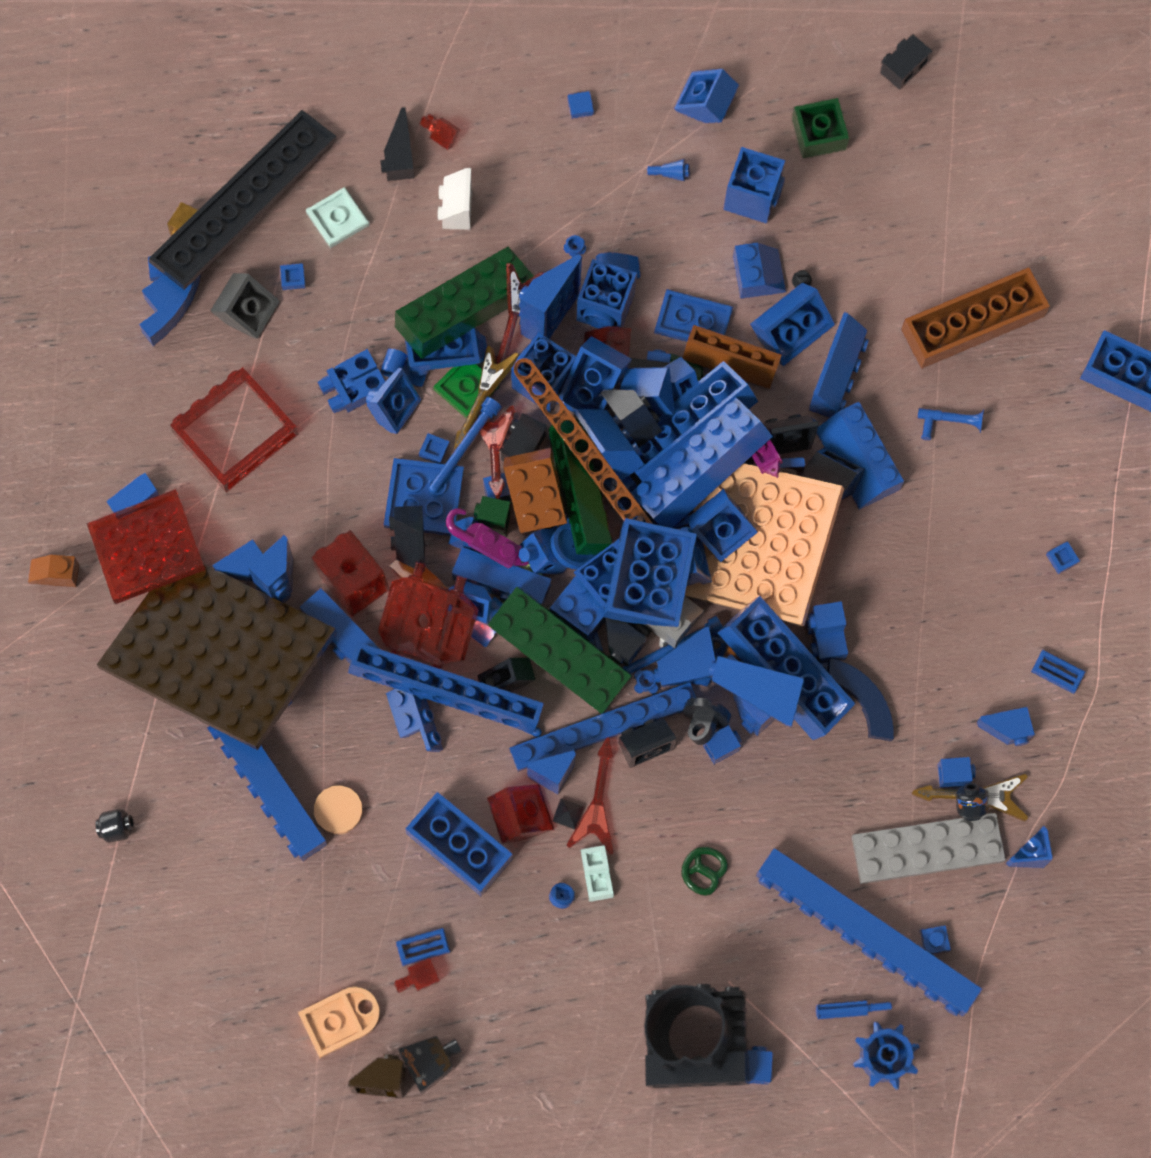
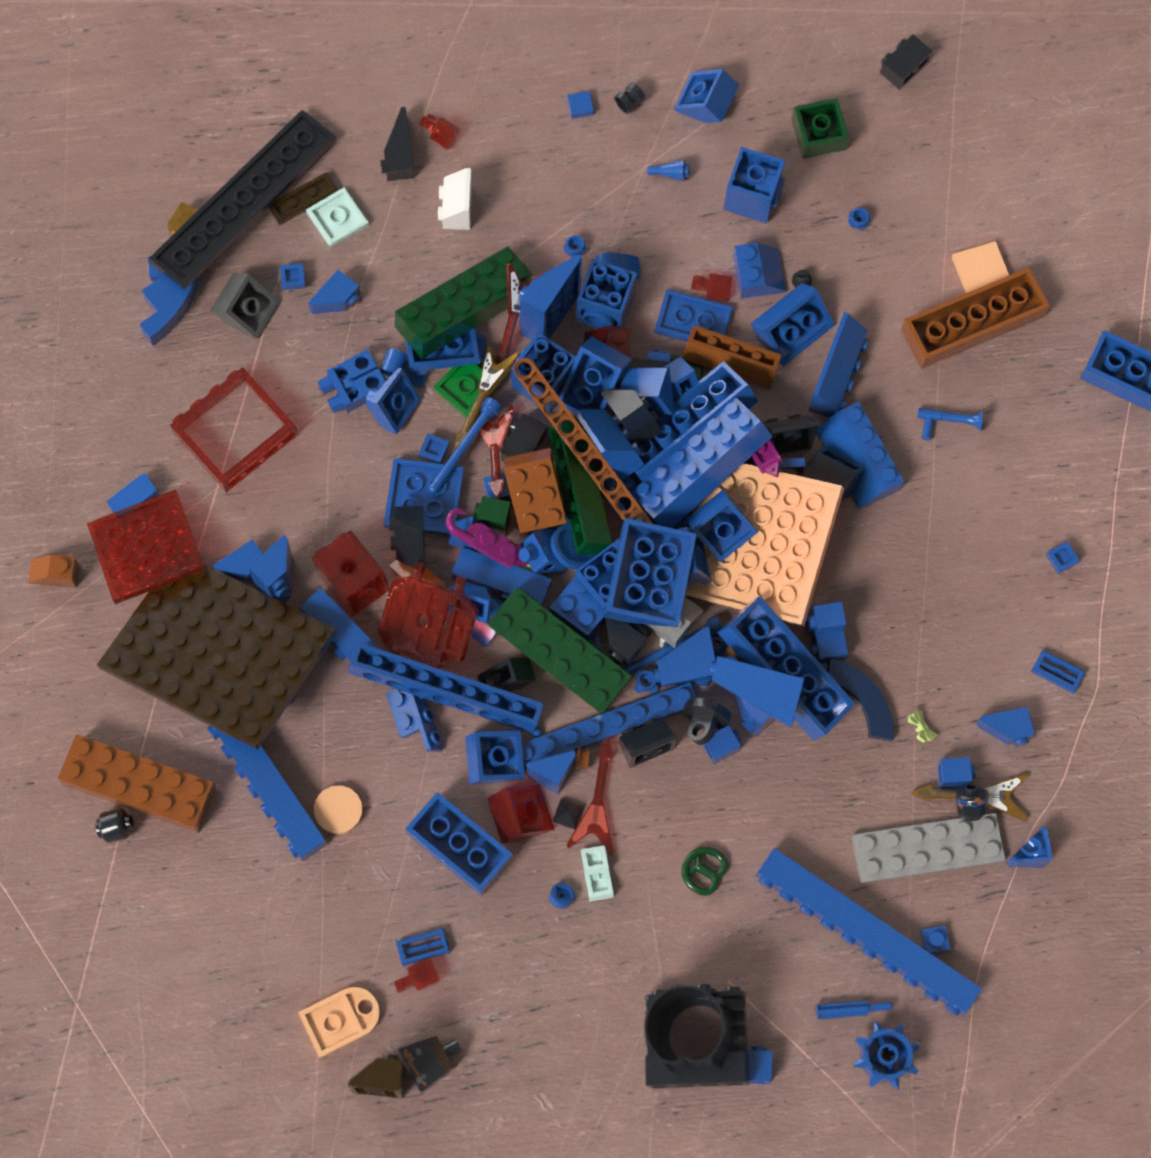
none -> dark orange brick [58,734,216,833]
none -> dark brown tile [268,172,338,226]
none -> blue slope [308,270,361,314]
none -> blue slope [465,730,525,785]
none -> dark orange bush [575,747,590,771]
none -> black wheel [614,82,646,114]
none -> clear red plate [691,273,732,301]
none -> blue plate [848,208,871,230]
none -> yellowish green piece [908,710,938,743]
none -> light nougat tile [952,241,1009,293]

